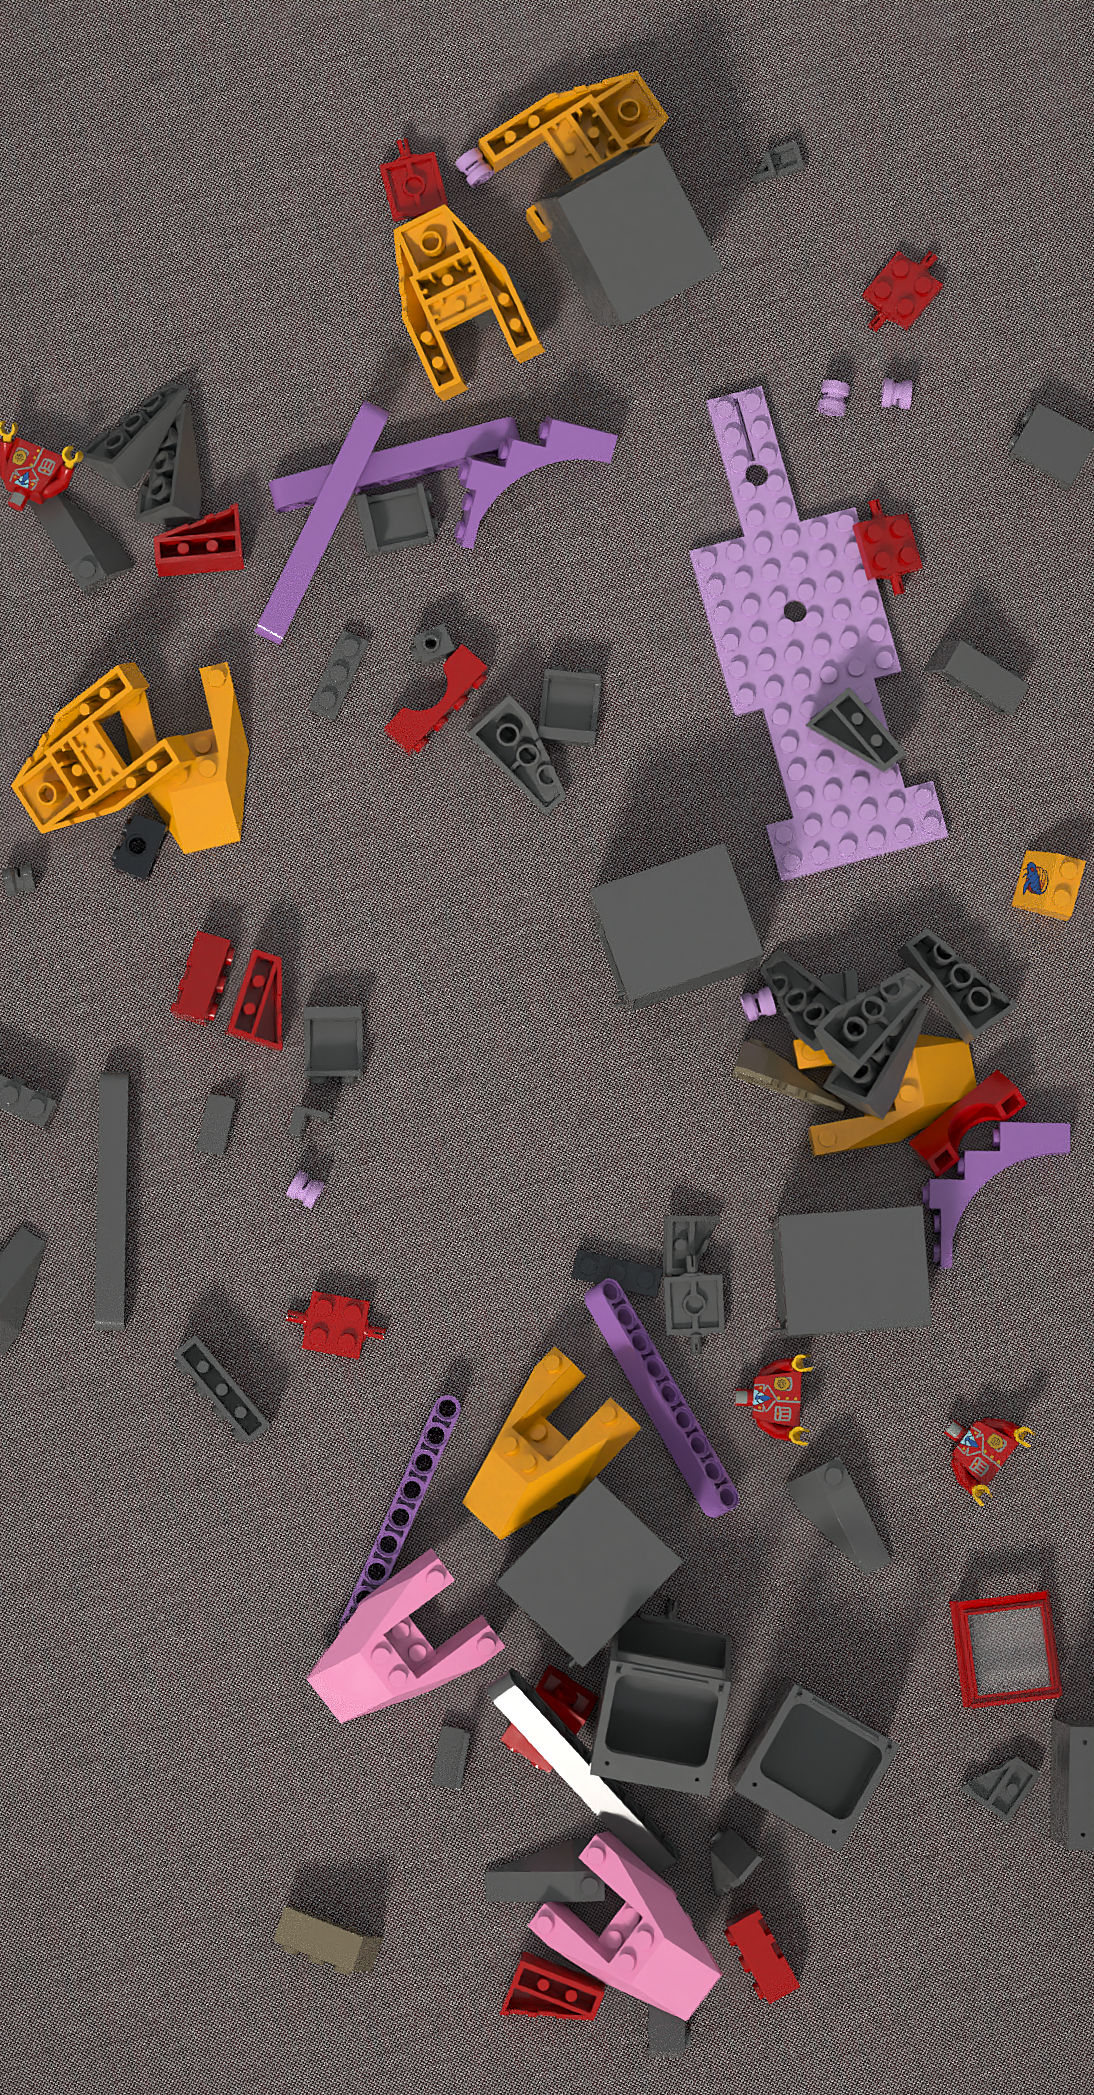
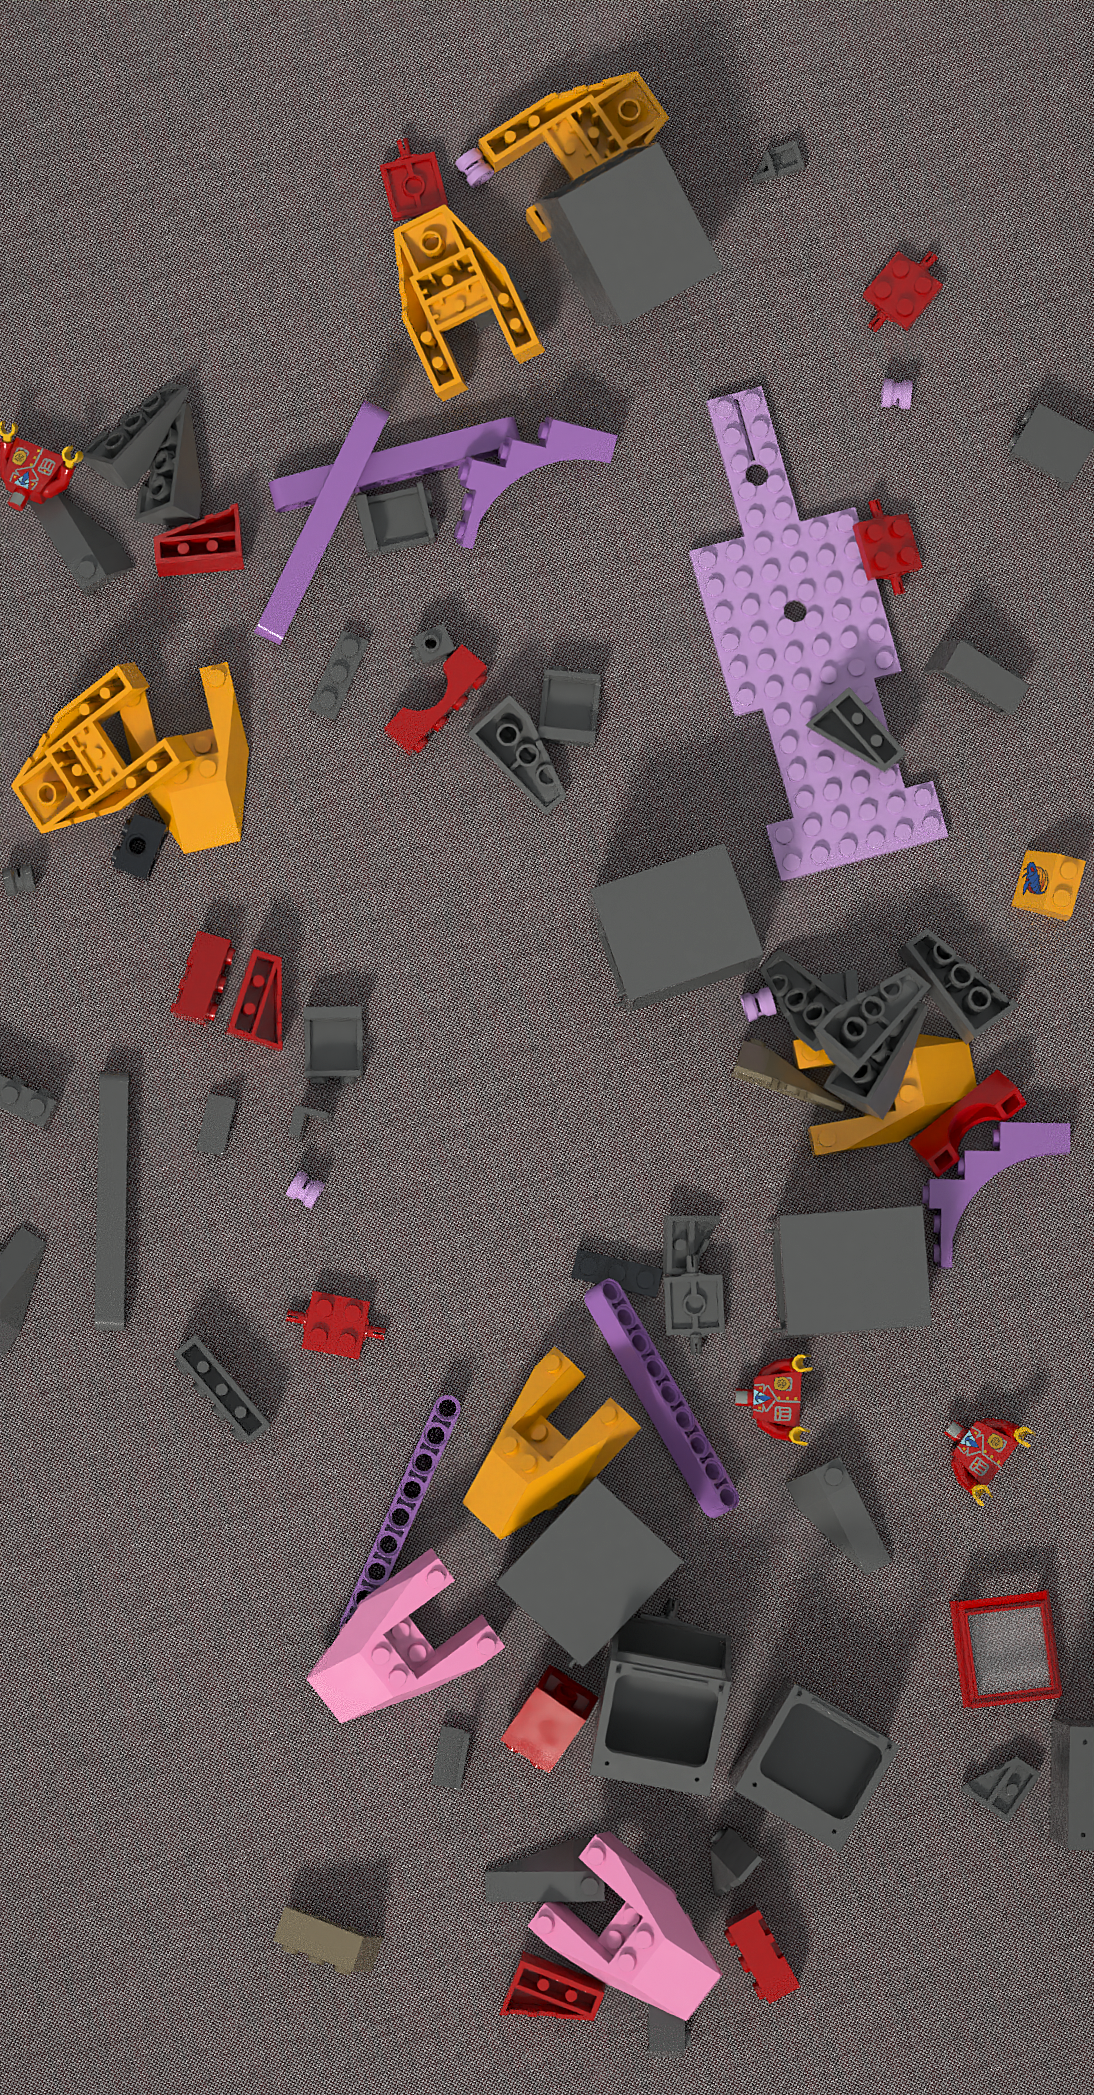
dark grey beam [486,1668,681,1875] -> none
lavender wheel [817,380,850,416] -> none

